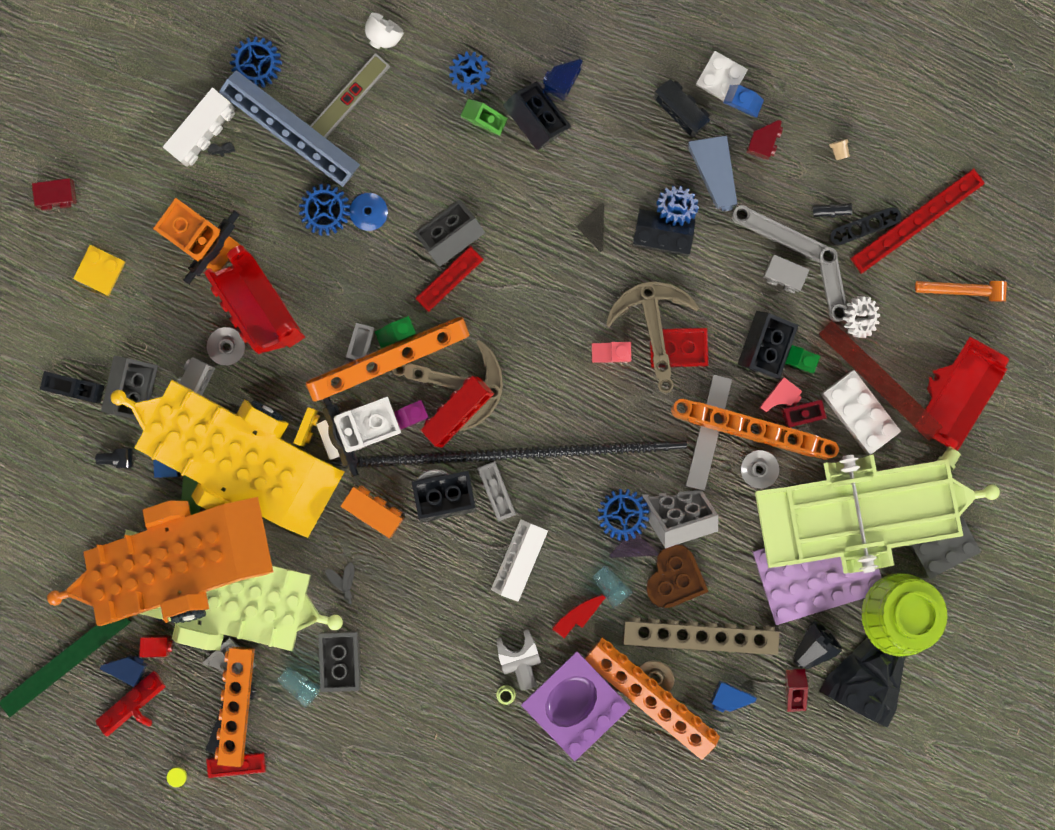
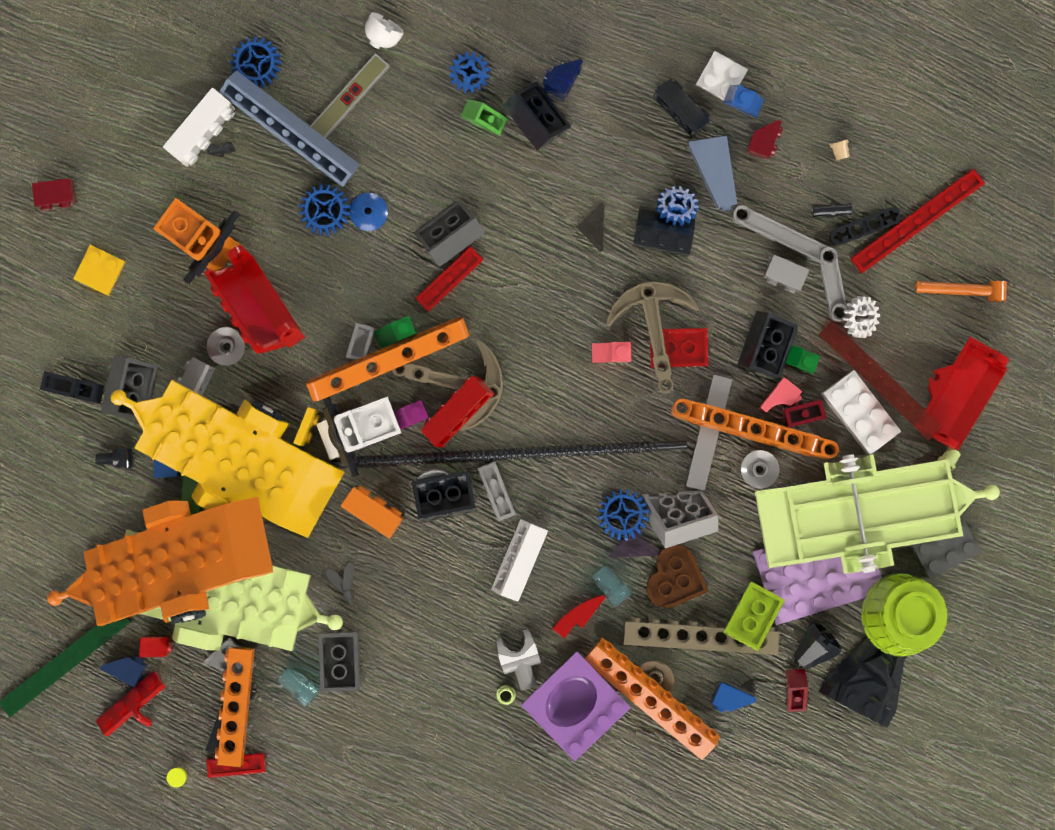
none -> lime plate [723,582,785,651]

